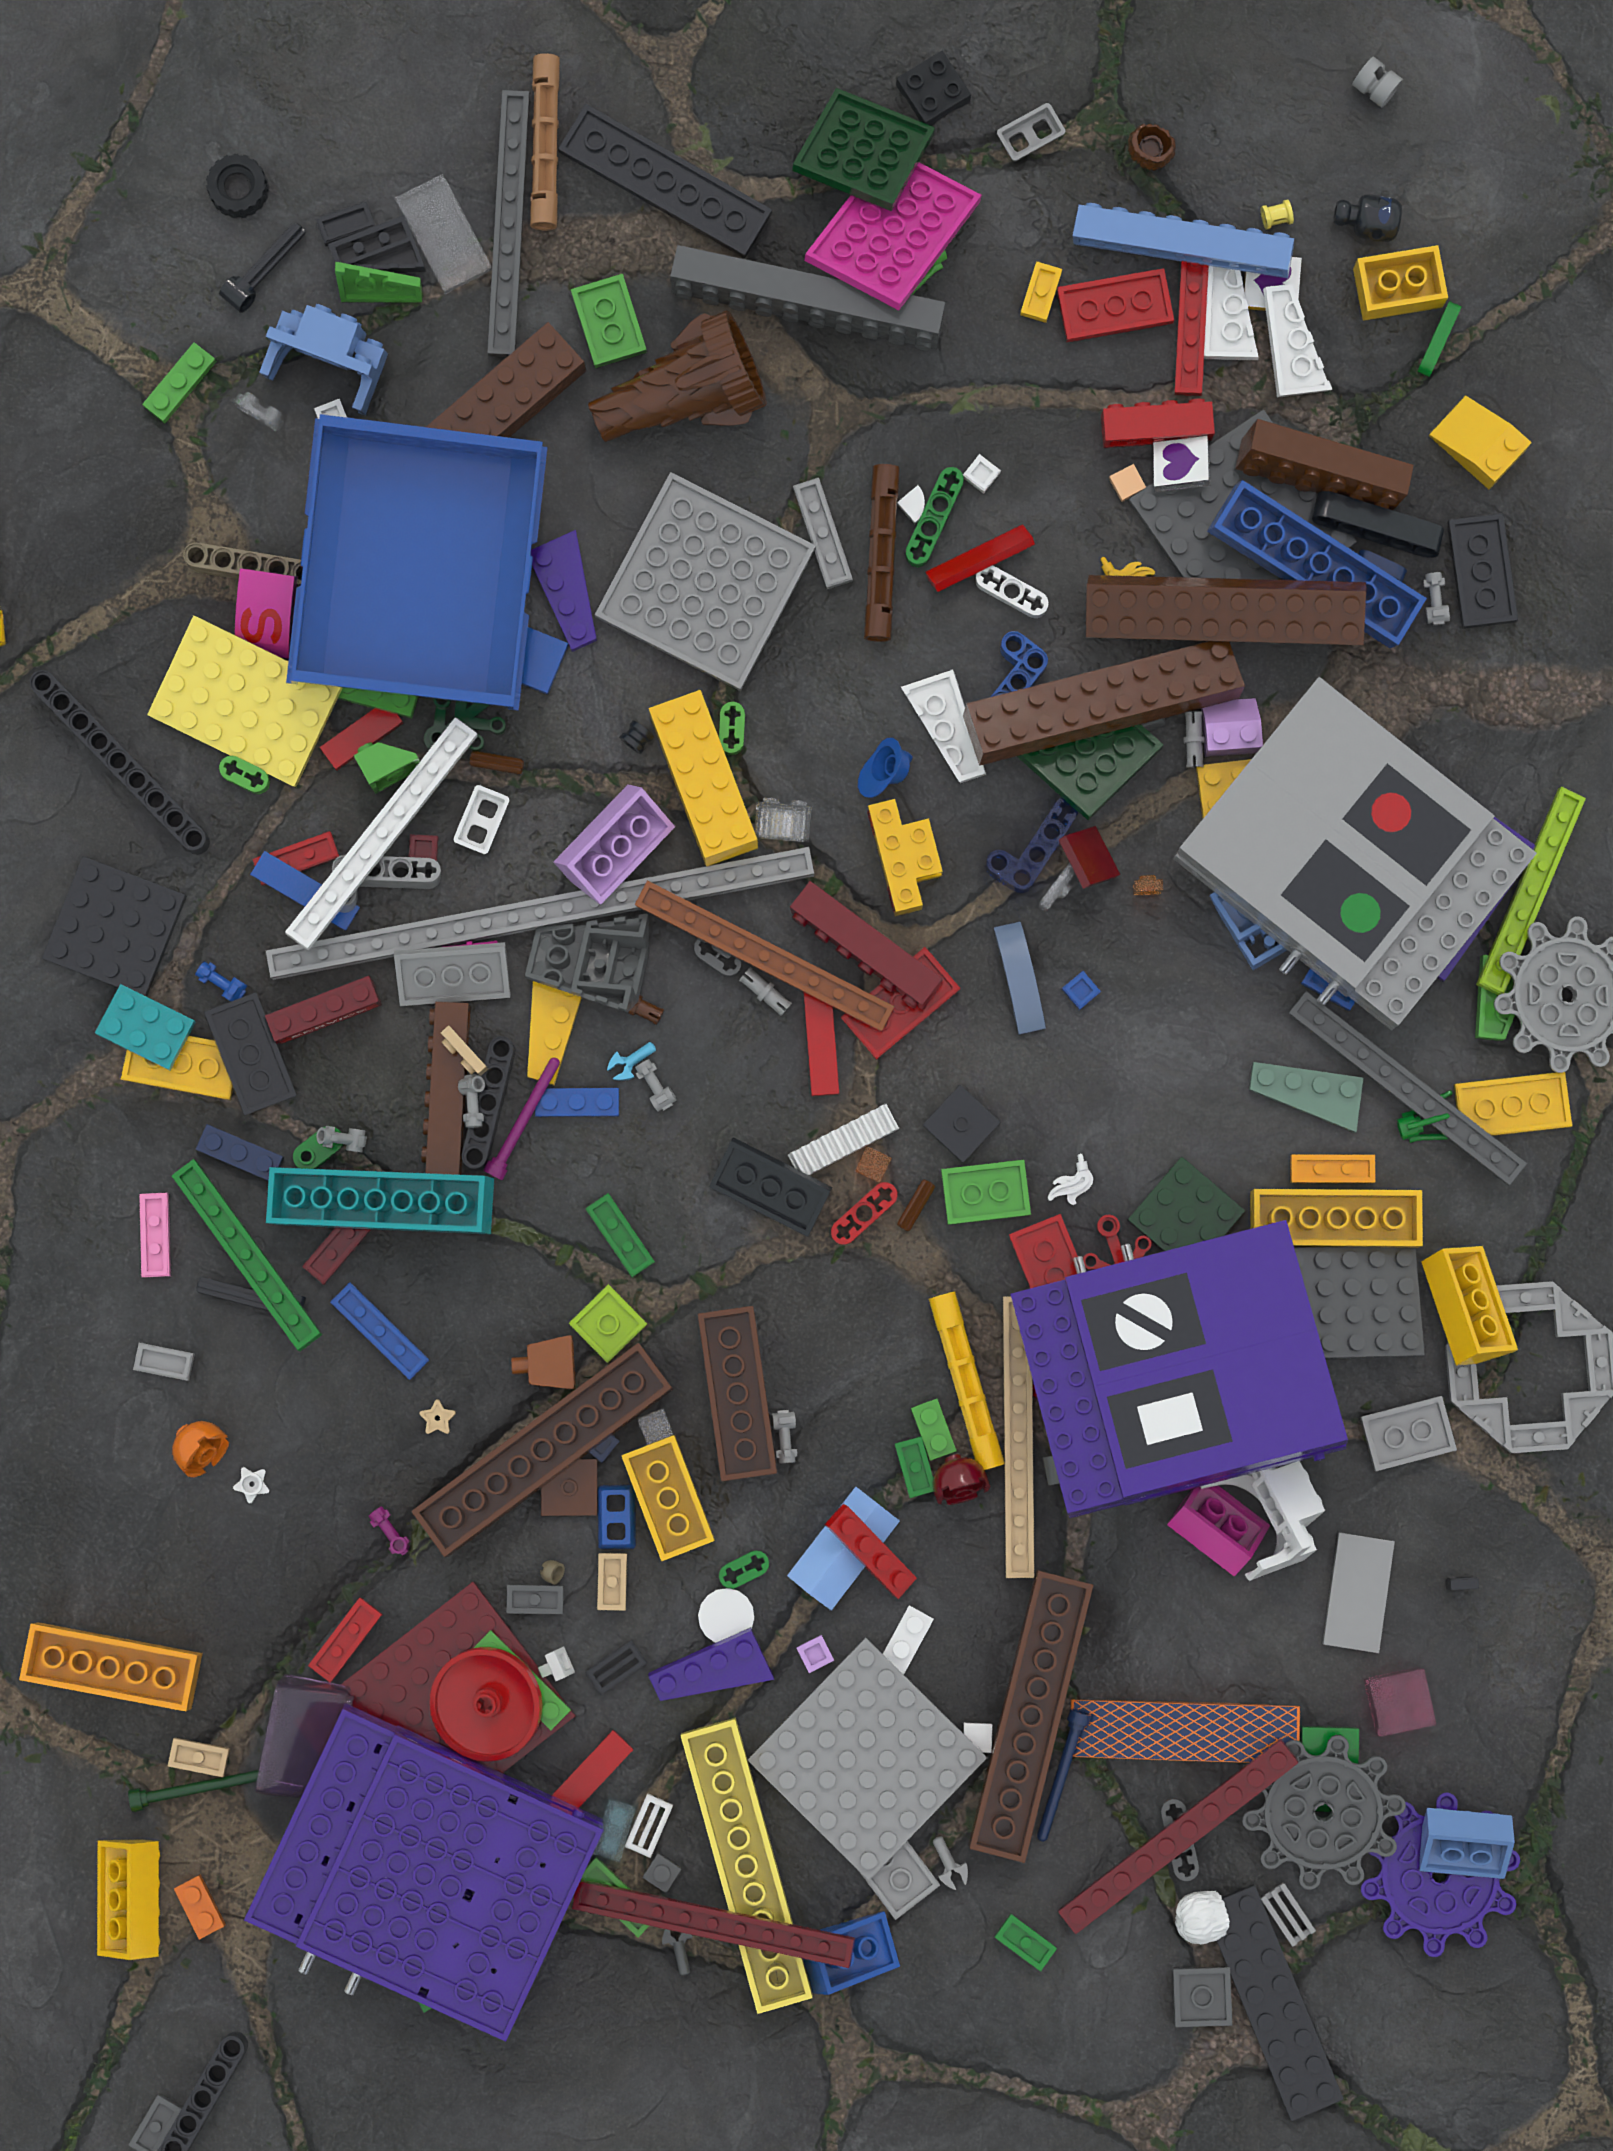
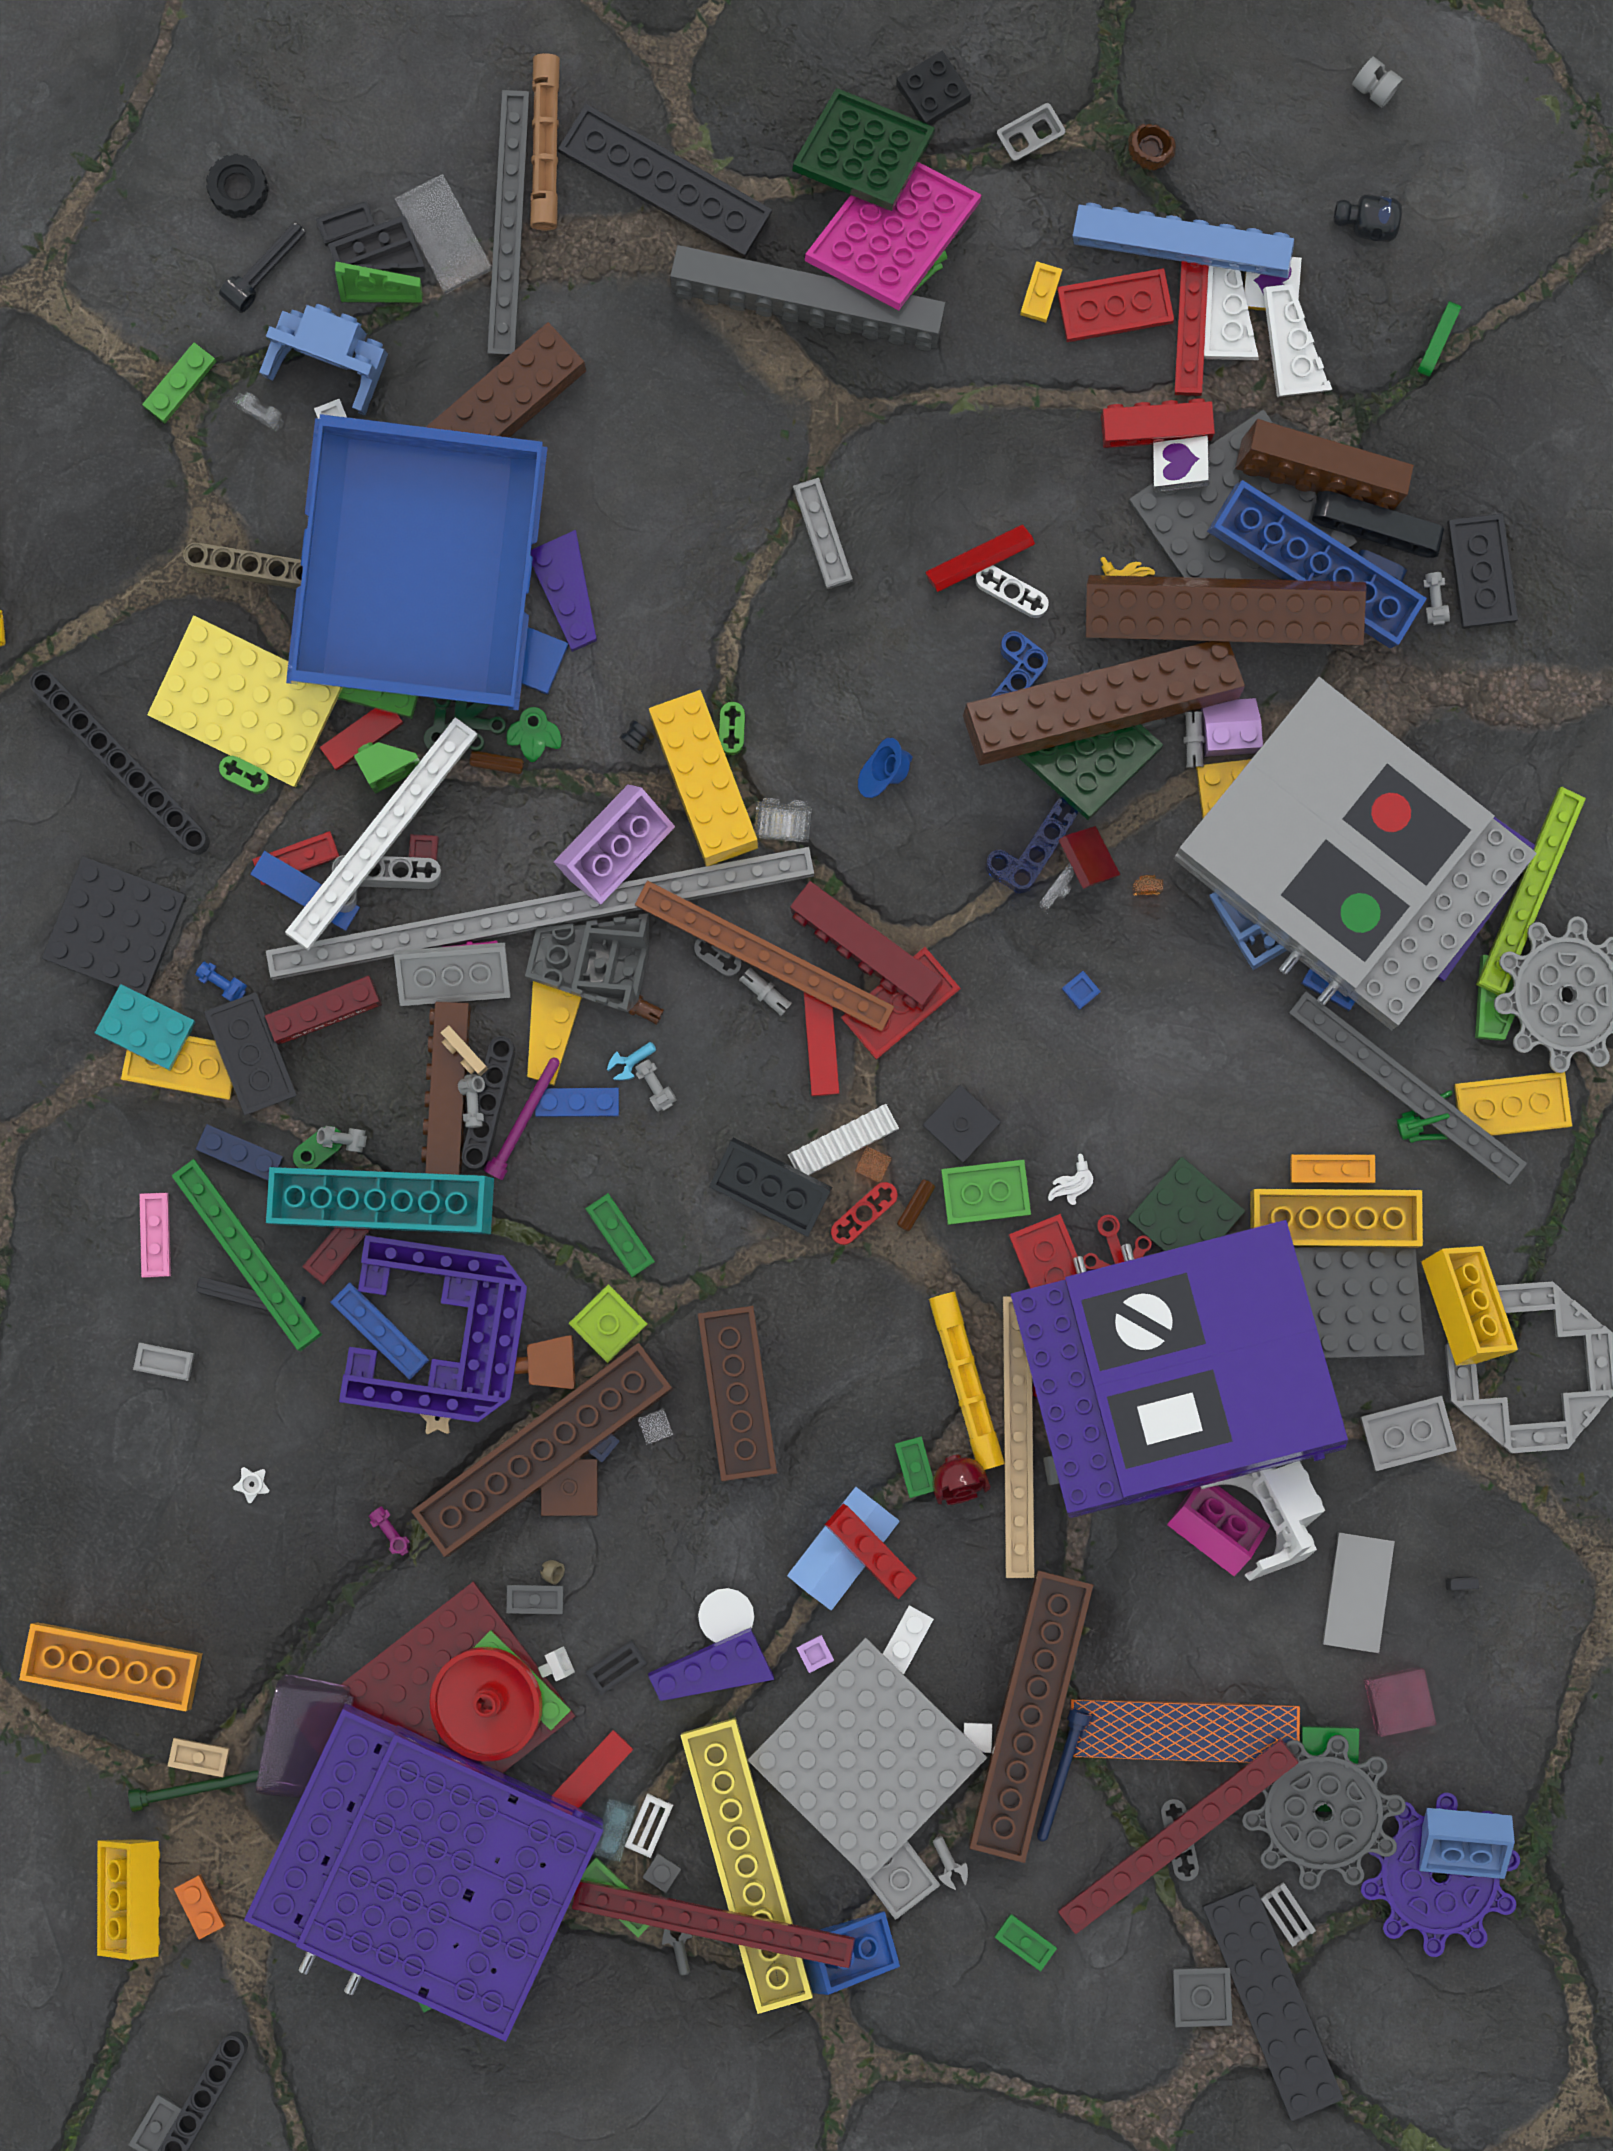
orange cylinder [172,1421,229,1478] -> none
dark pink slope [235,568,298,658] -> none
red plate [308,1597,383,1683] -> none
white piece [454,785,509,854] -> none
bright green plate [571,274,647,368] -> none
reddish brown cone [588,310,767,442] -> none
light grey plate [595,472,816,691] -> none
tan plate [597,1553,627,1610] -> none
blue piece [598,1485,636,1549] -> none
yellow brick [621,1435,715,1561] -> none
green beam [719,1550,769,1589] -> none
light grey bar [771,1410,797,1464] -> none
reddish brown piece [864,464,899,642] -> none
yellow piece [867,799,943,916] -> none
white tile [897,485,925,525] -> none
white wing [901,670,986,783] -> none
green beam [905,467,964,567] -> none
bright green plate [911,1399,956,1461] -> none
white tile [963,454,1001,494] -> none
sand blue slope [993,922,1046,1035] -> none
light nougat tile [1109,464,1146,502] -> none
white hair [1175,1891,1230,1945] -> none
sand green wing [1249,1062,1363,1133] -> none
light yellow bush [1261,200,1294,230] -> none
yellow brick [1353,245,1448,321] -> none
yellow slope [1429,396,1532,490] -> none
none -> dark purple slope [339,1235,527,1422]
none -> green plate [507,707,561,762]

